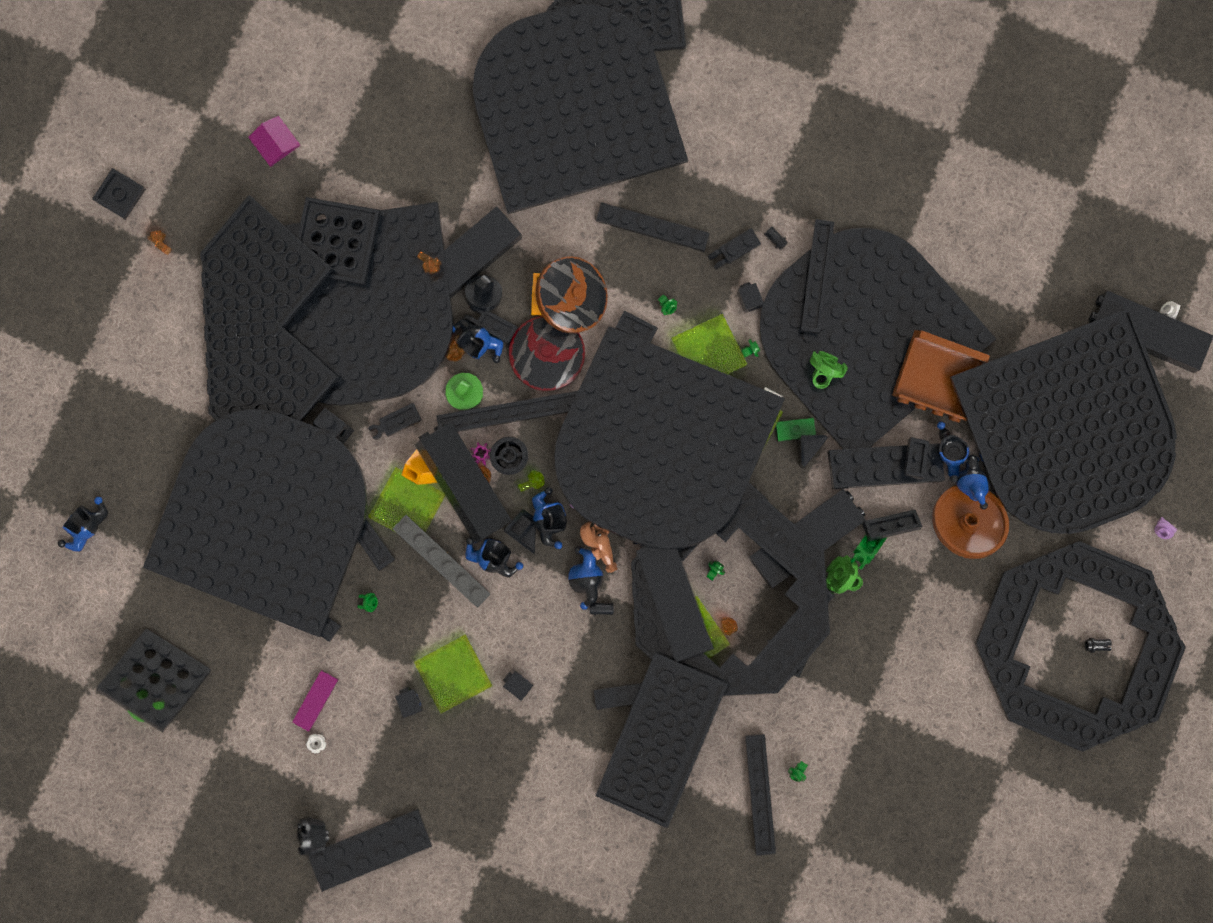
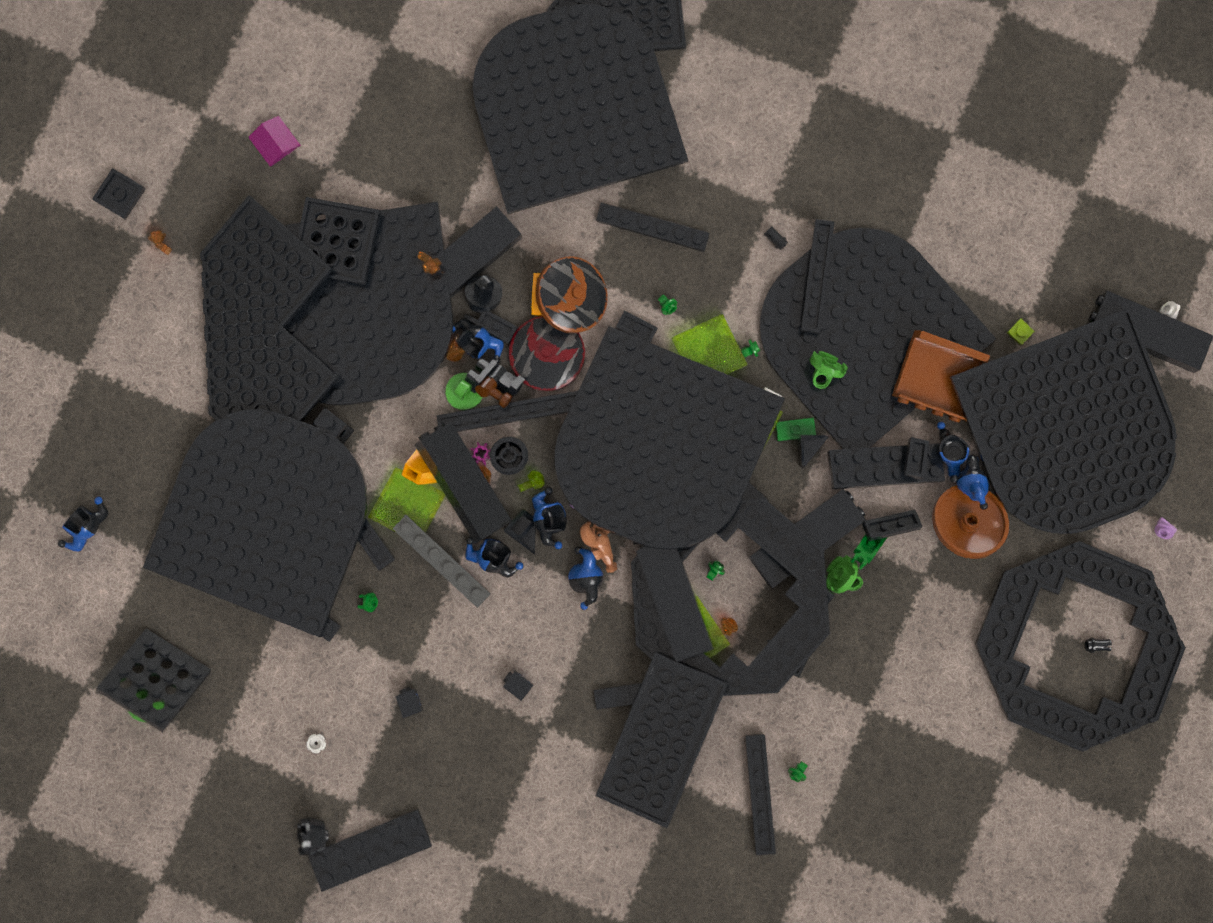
magenta tile [292,670,339,732] -> none
black plate [368,403,422,440] -> none
clear neon green plate [414,634,493,714] -> none
black pin [589,602,614,616] -> none
black hinge [707,228,761,270] -> none
black brick [737,282,764,314] -> none
none -> black hips [465,358,525,408]
none -> lime plate [1007,319,1035,346]

